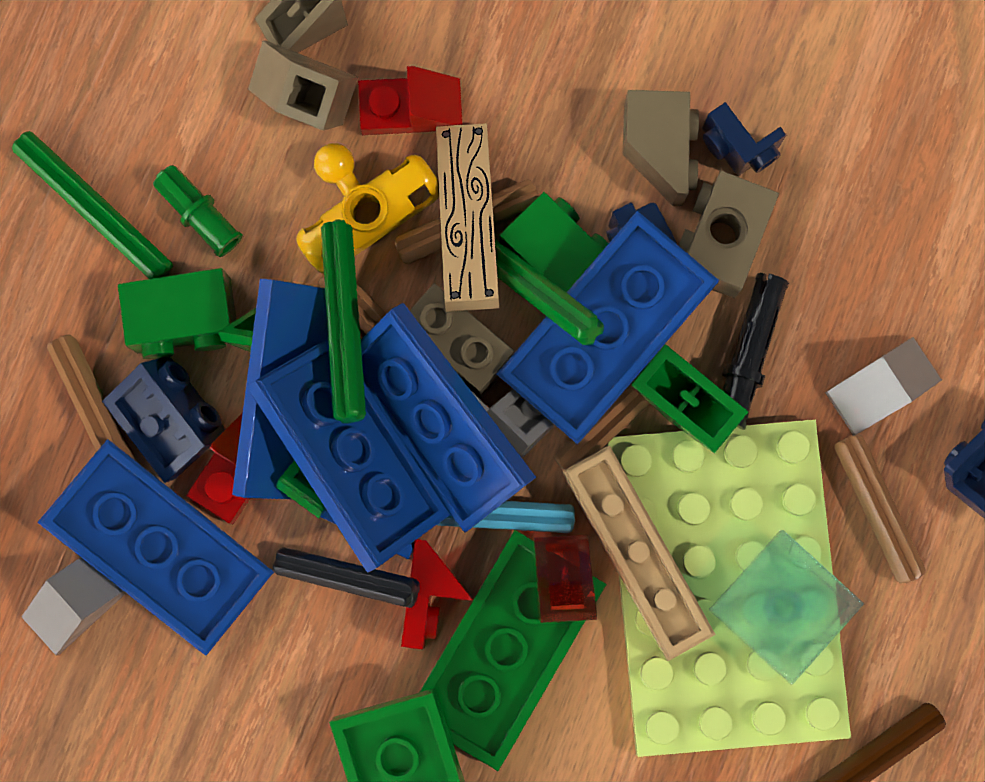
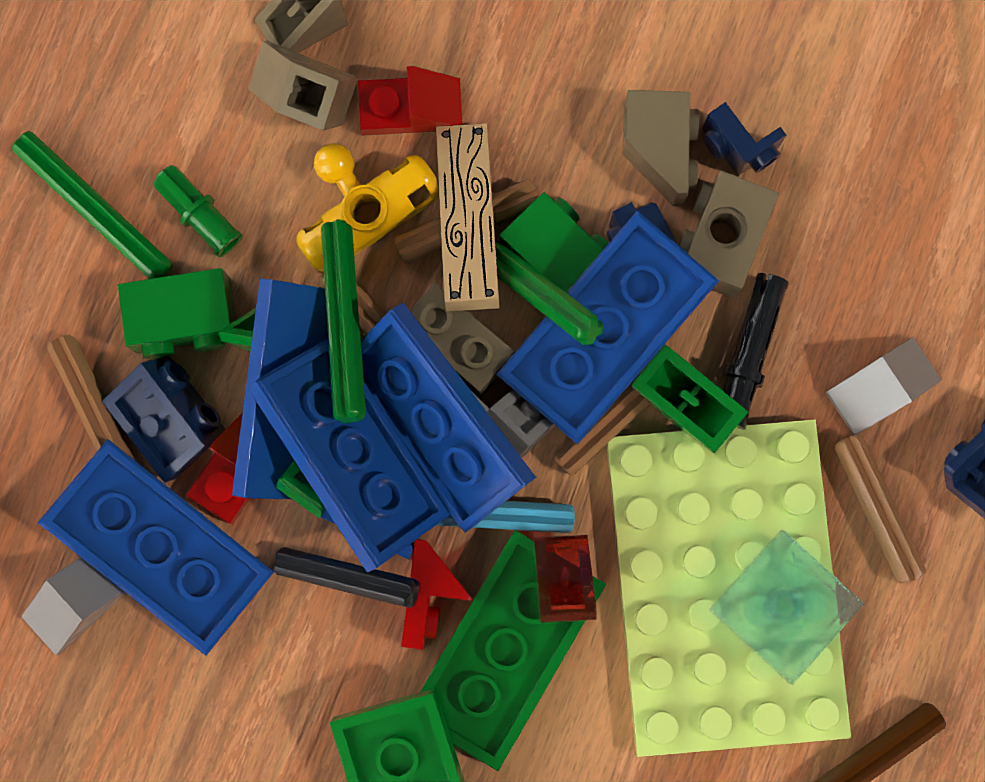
tan tile [562,445,716,661] -> none

